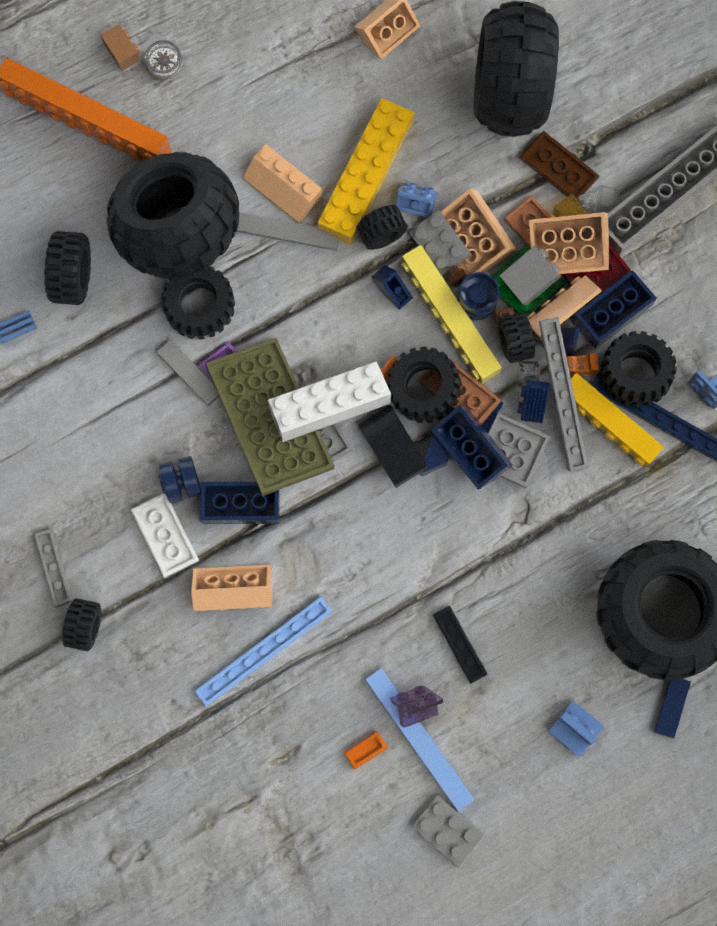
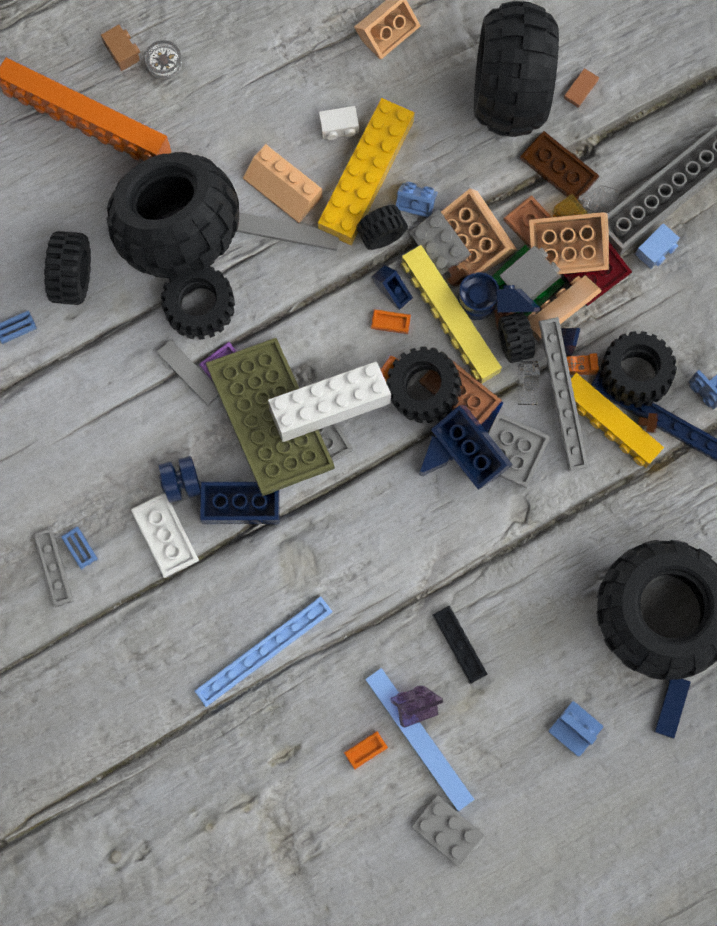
black tyre [62,598,101,652] -> none
light nougat slope [191,564,272,611] -> none
black tile [359,405,429,488] -> none
dark blue brick [517,380,550,424] -> none
dark blue brick [572,270,657,349] -> none
none -> medium blue tile [61,526,98,570]
none -> white brick [319,106,359,140]
none -> orange tile [371,309,411,334]
none -> dark blue slope [497,285,540,313]
none -> nougat tile [564,68,599,108]
none -> light blue brick [635,223,680,269]
none -> reddish brown tile [638,413,658,433]

